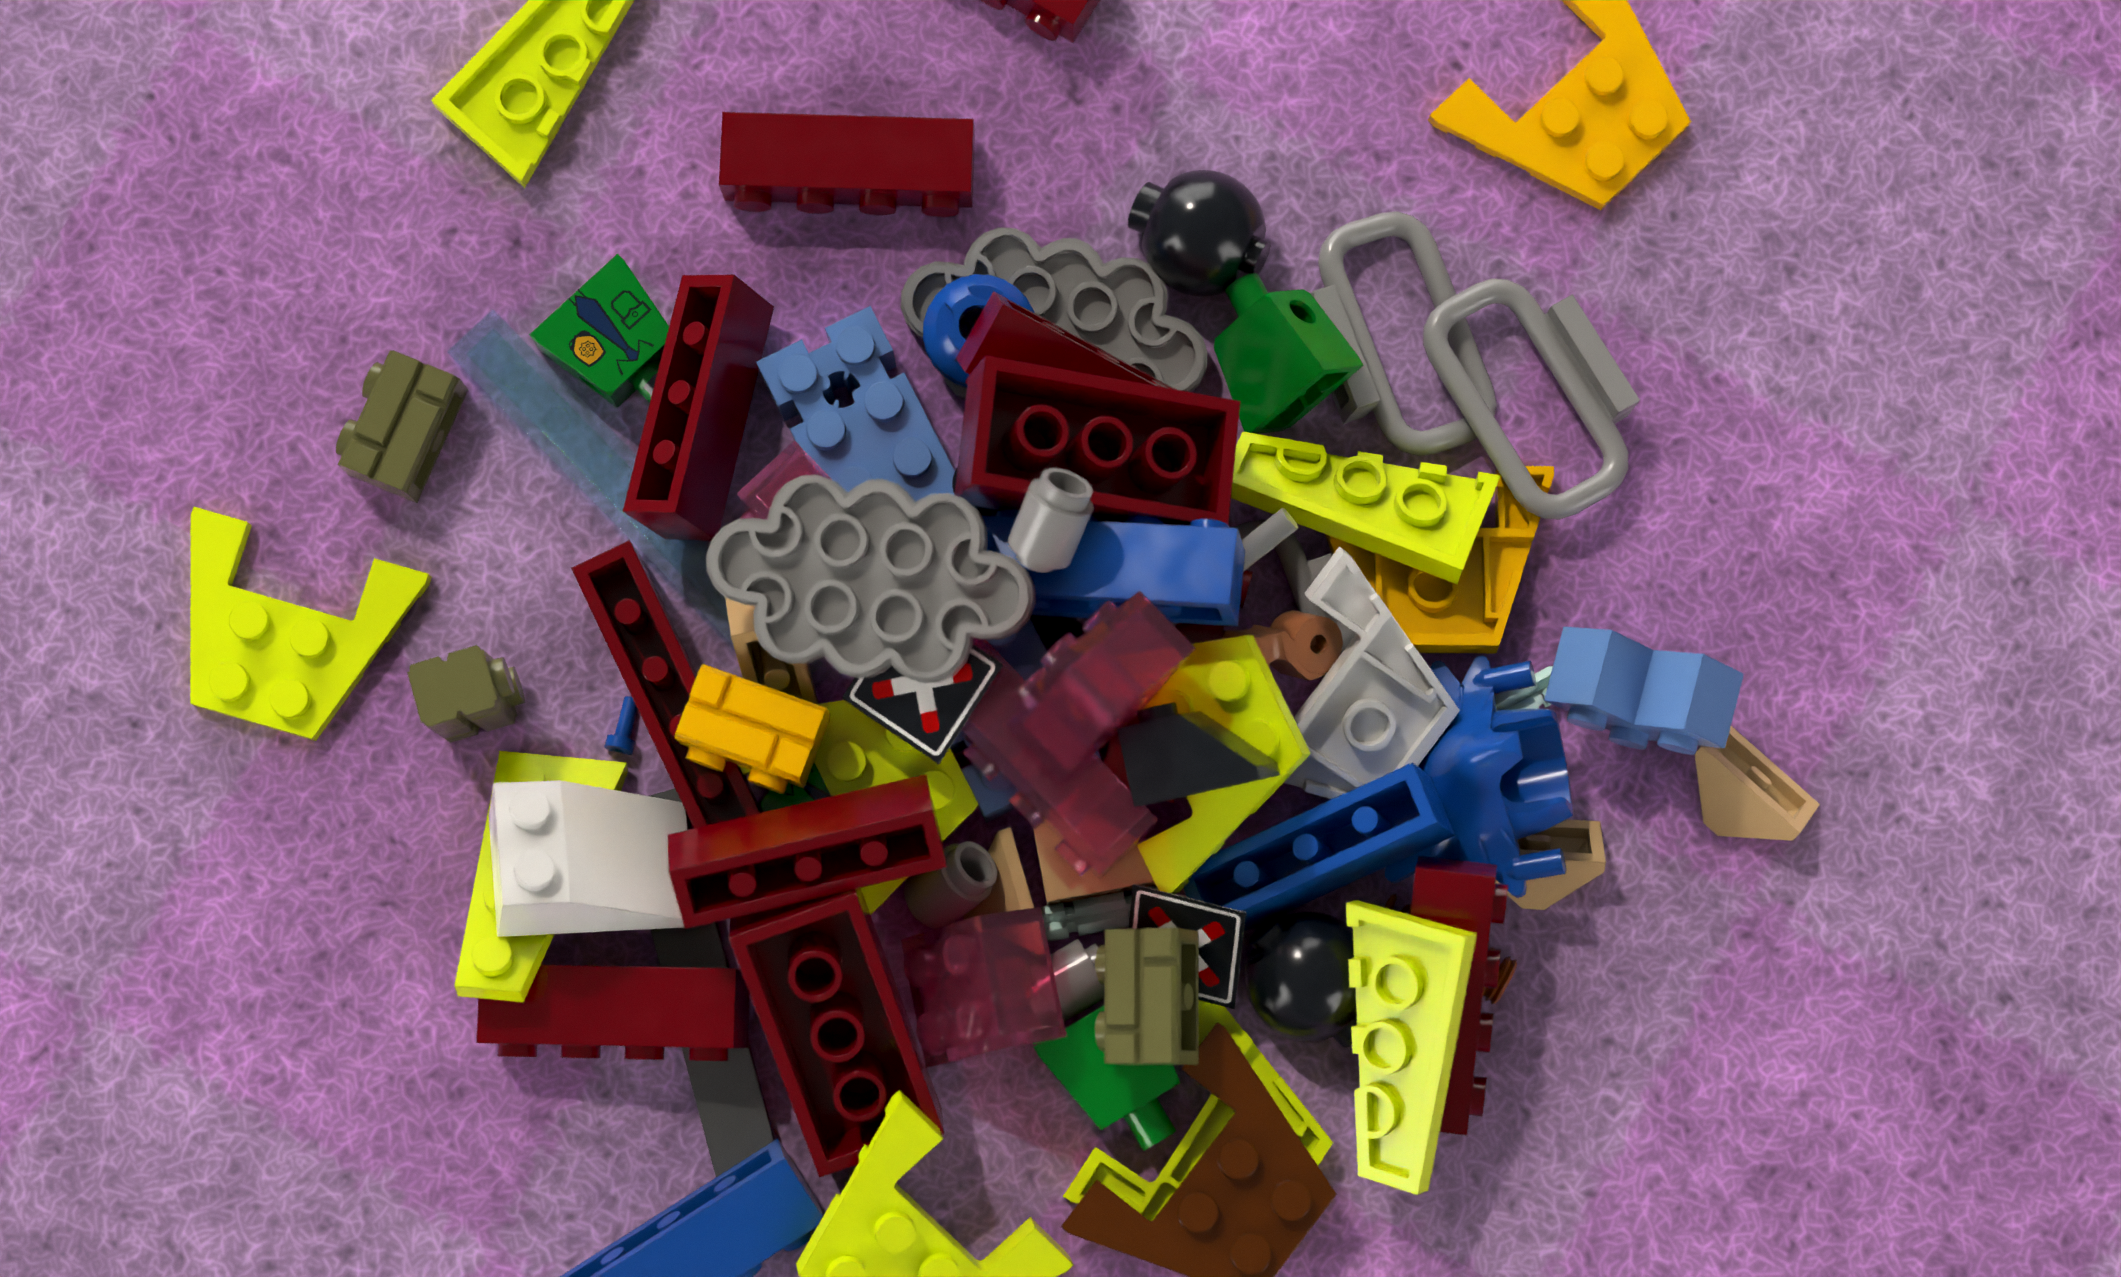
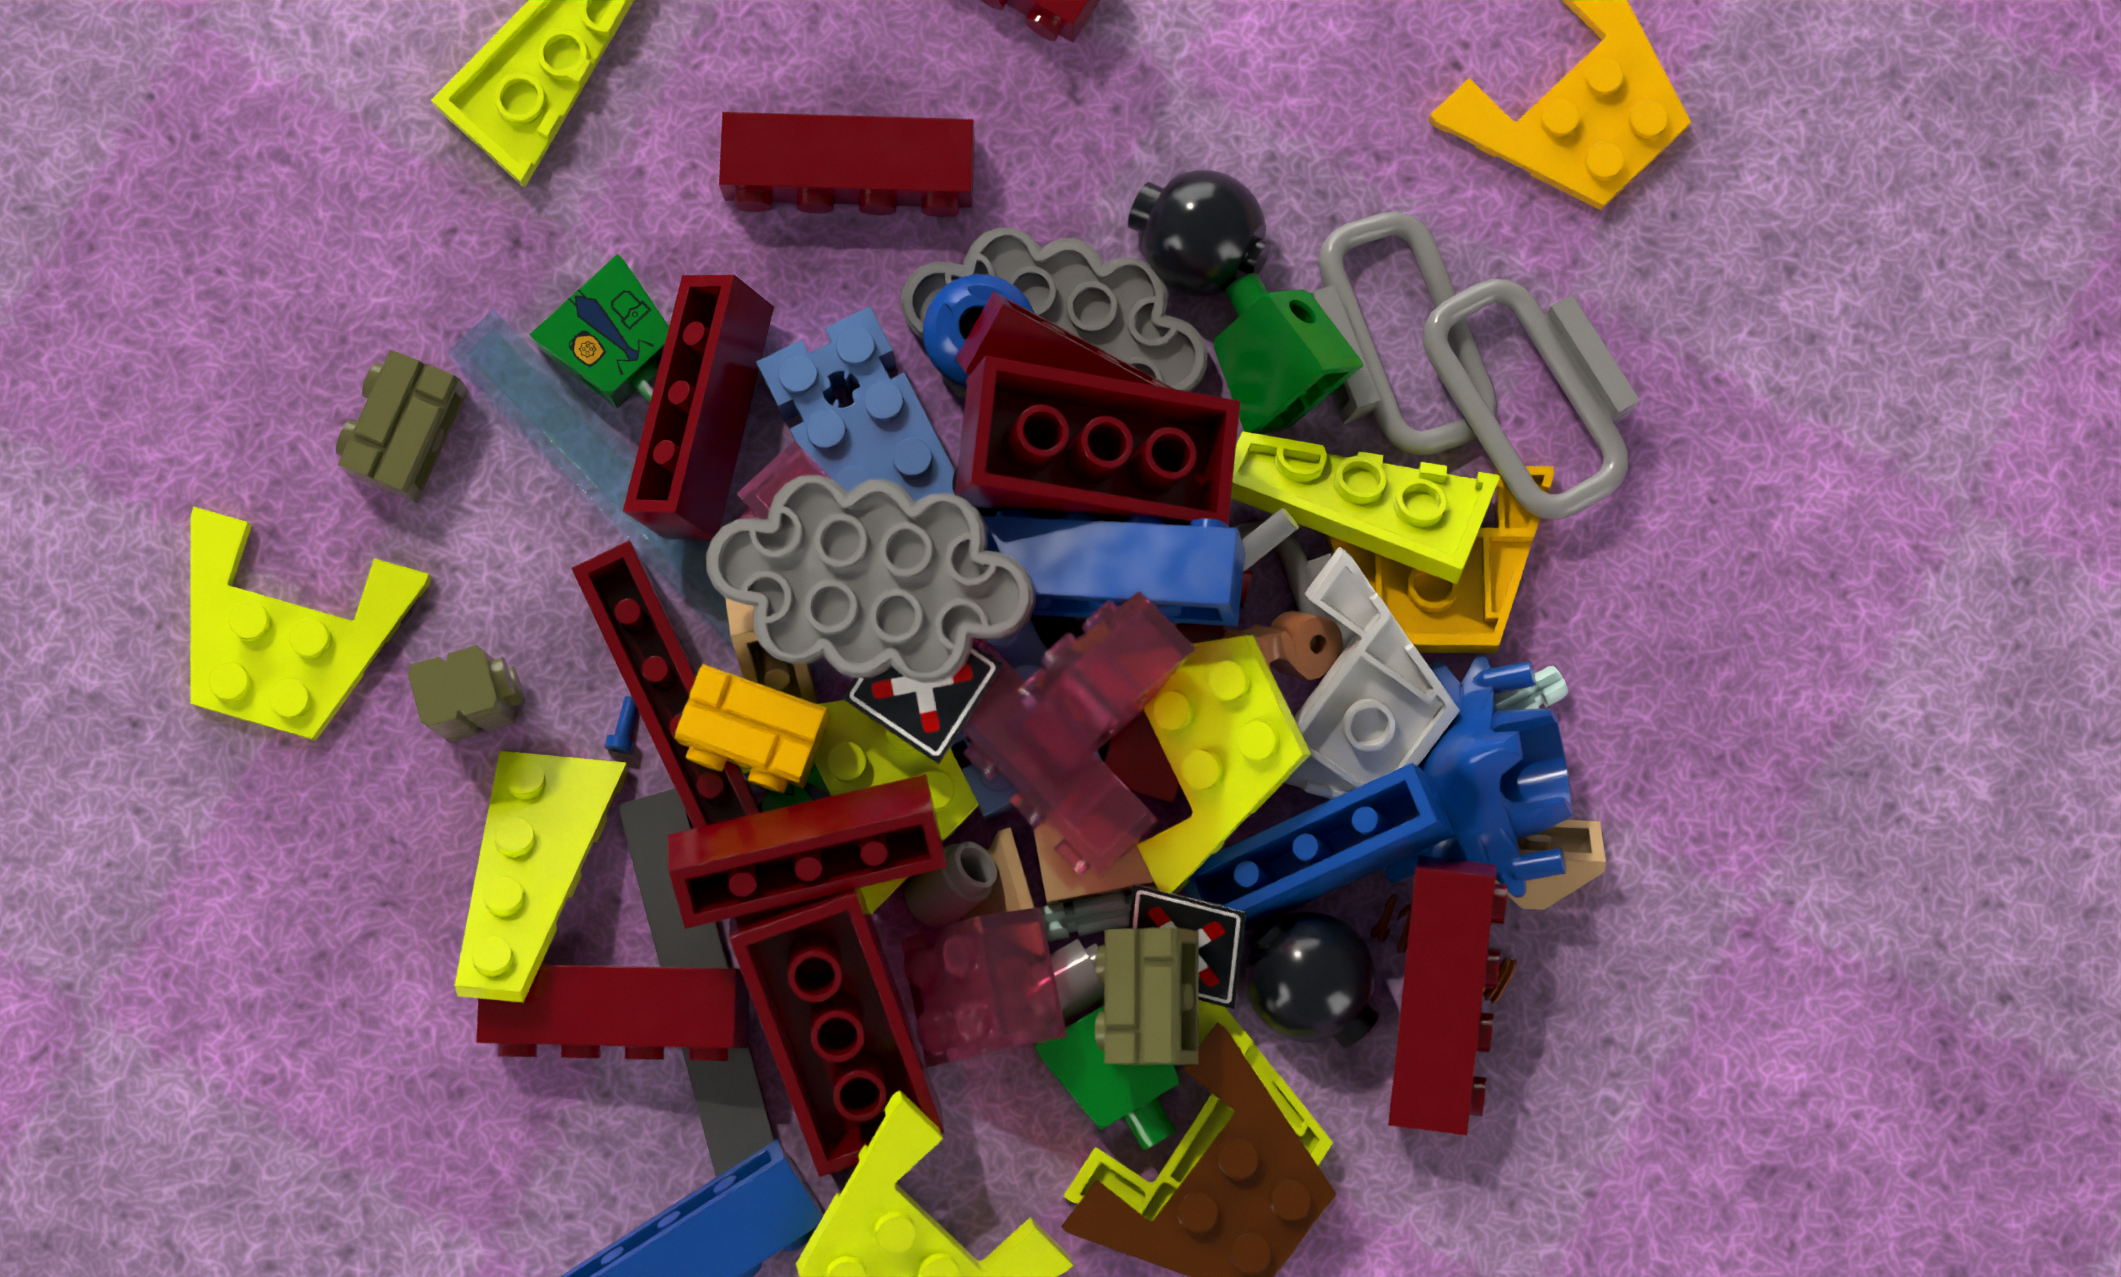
white slope [489,780,687,937] -> none
light grey brick [1008,468,1093,573] -> none
black slope [1117,702,1280,807] -> none
neon yellow wing [1346,900,1477,1195] -> none
medium blue brick [1544,627,1744,755] -> none
tan slope [1695,726,1820,841] -> none

